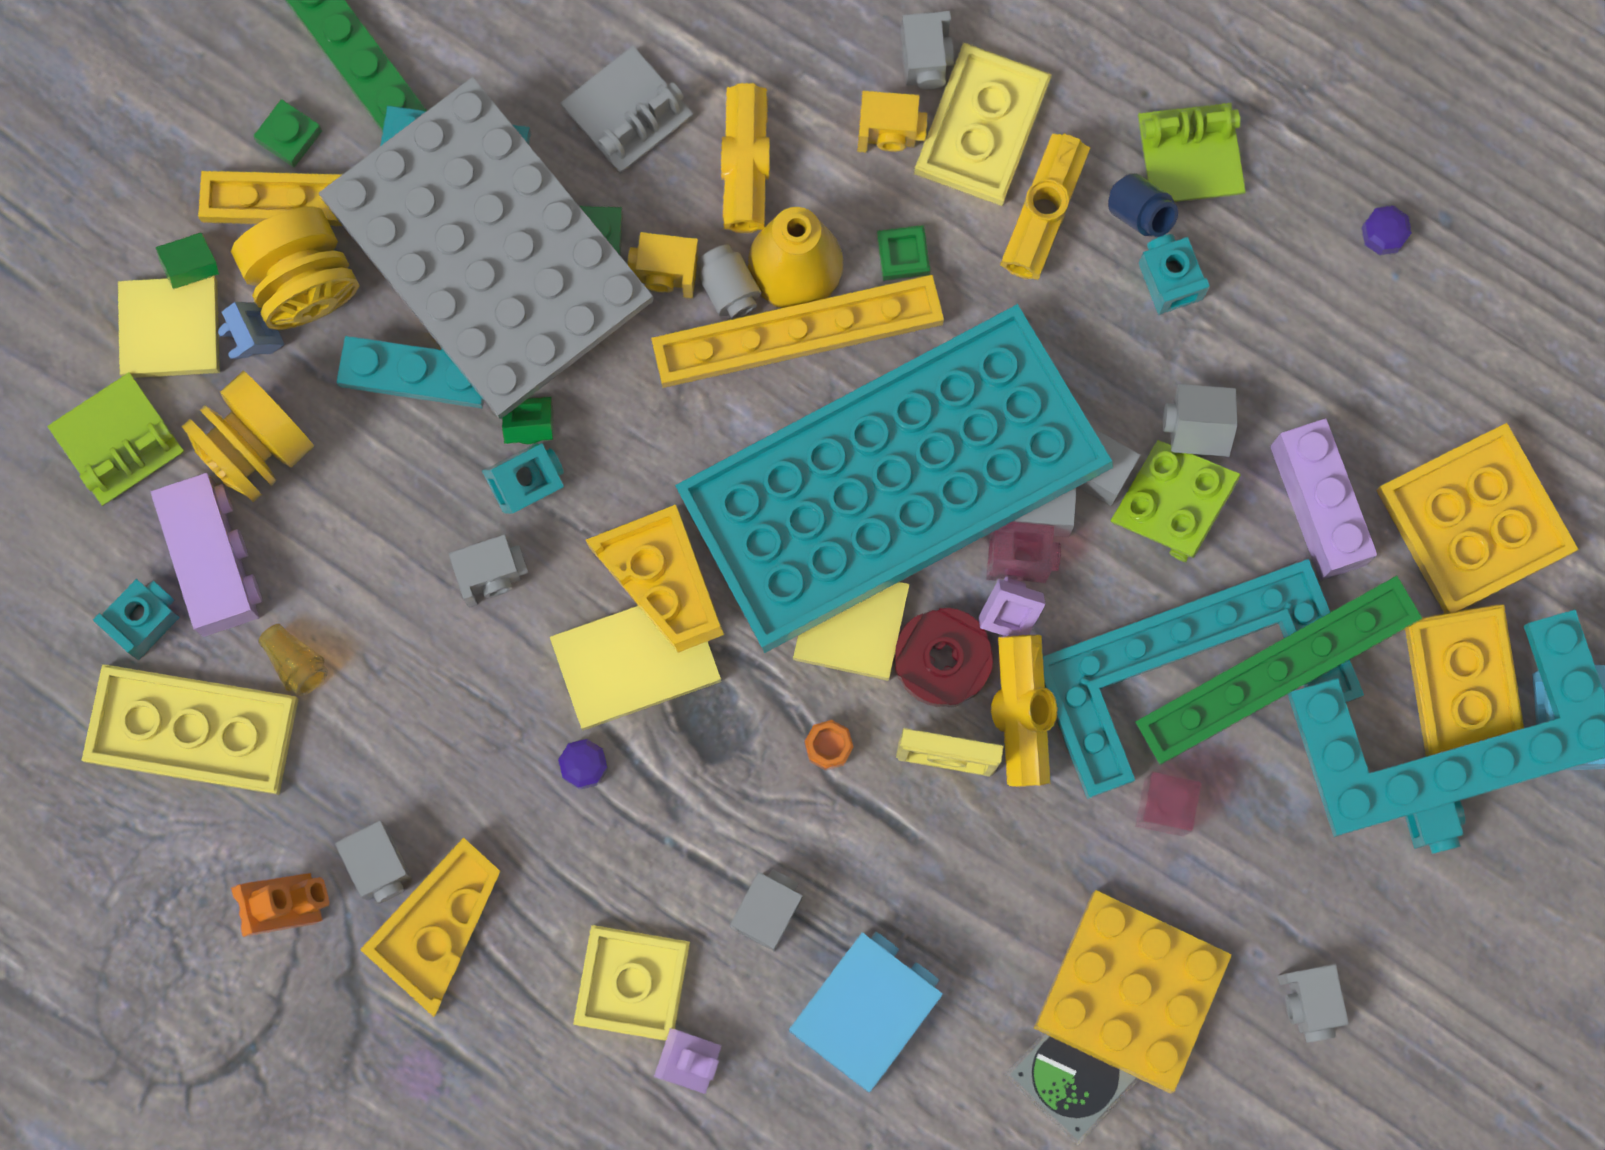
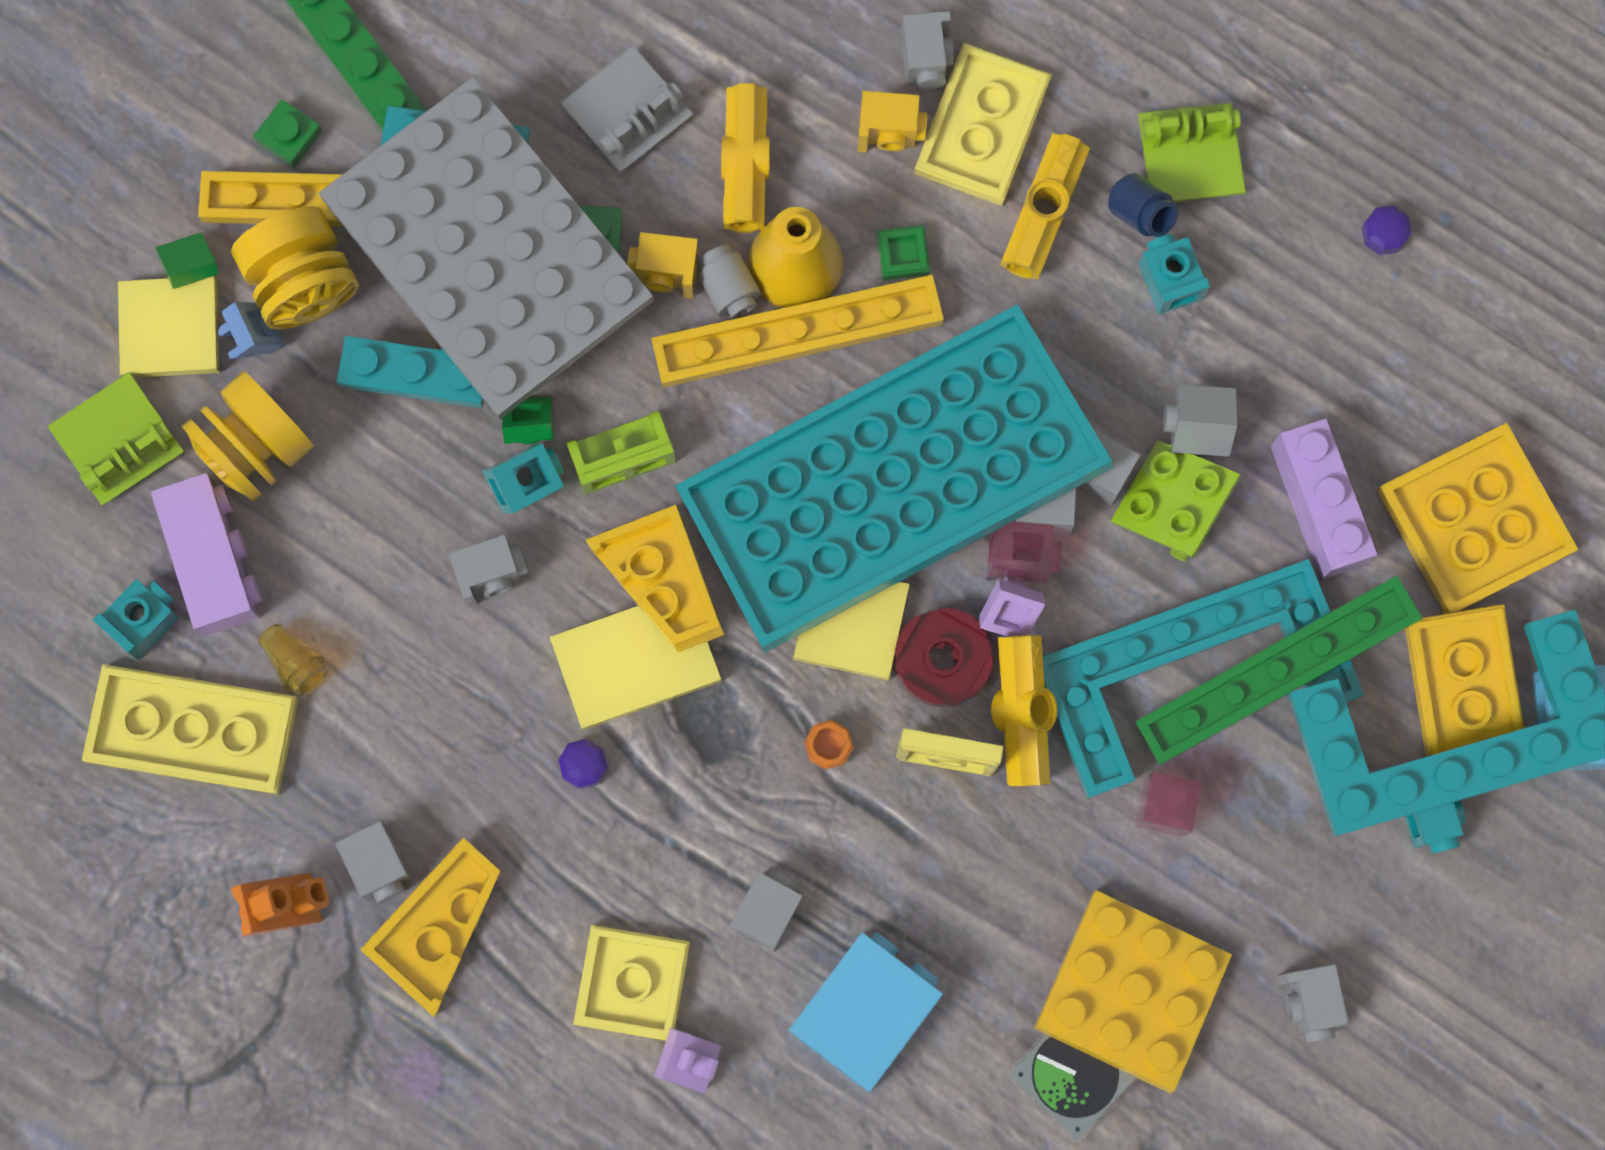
none -> lime hinge [566,410,676,495]

